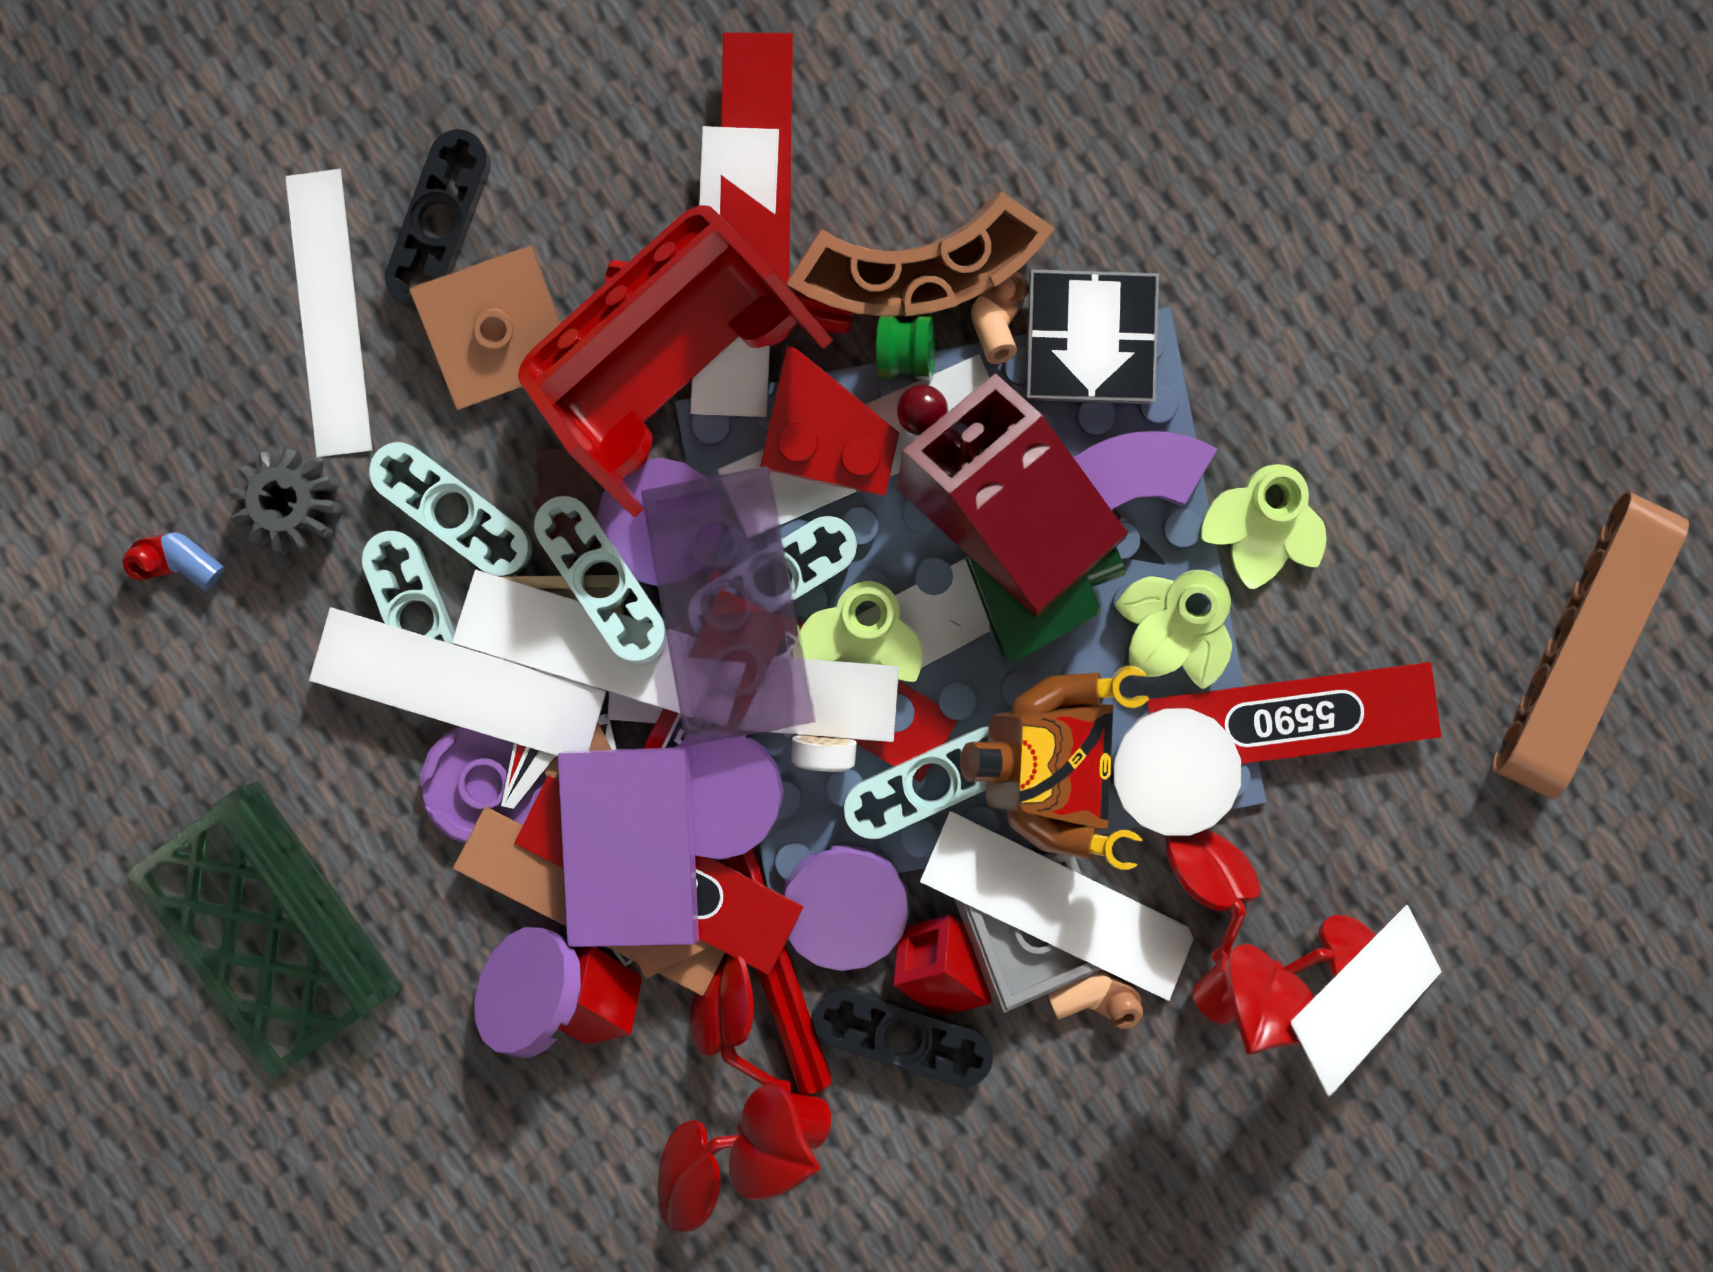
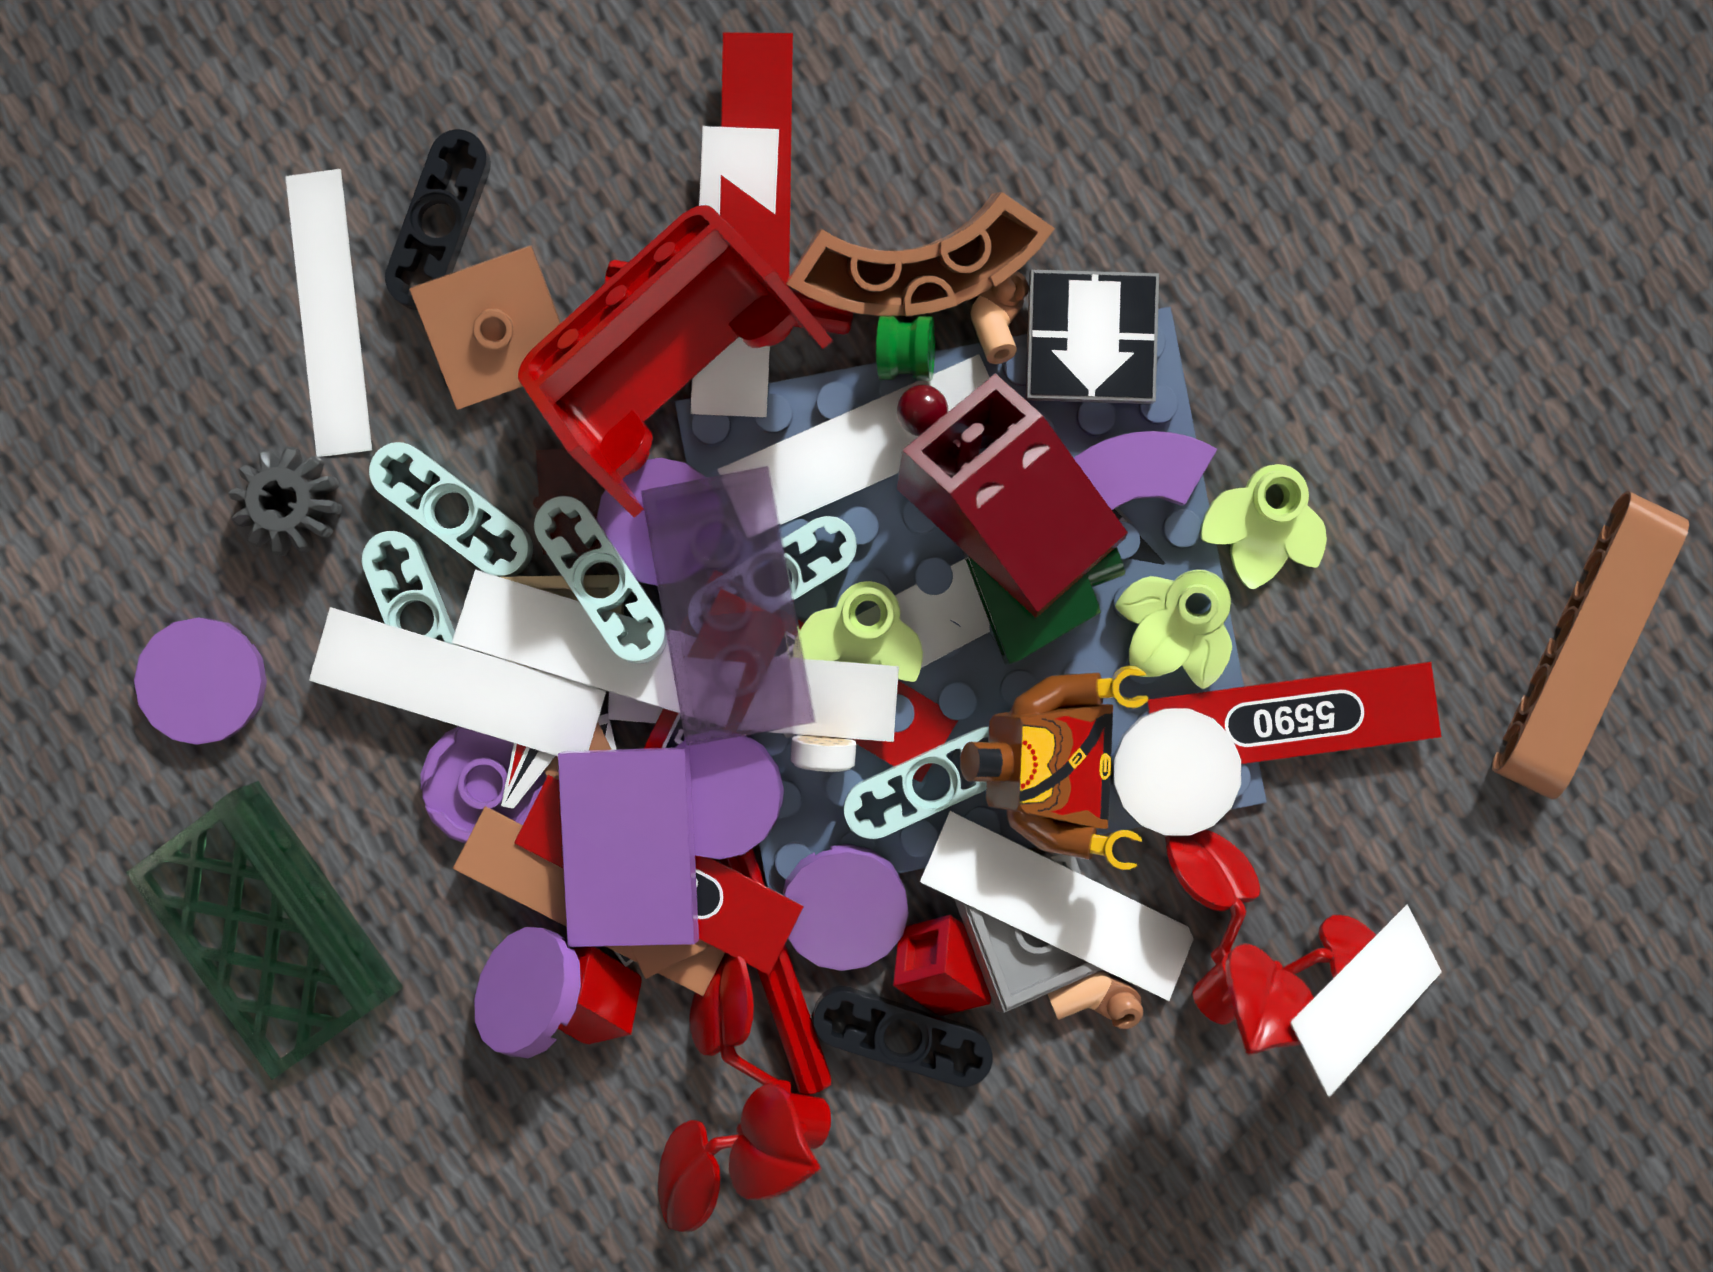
arm [122,532,225,592] -> none
red wing [760,346,900,497] -> none
none -> medium lavender tile [134,618,267,745]

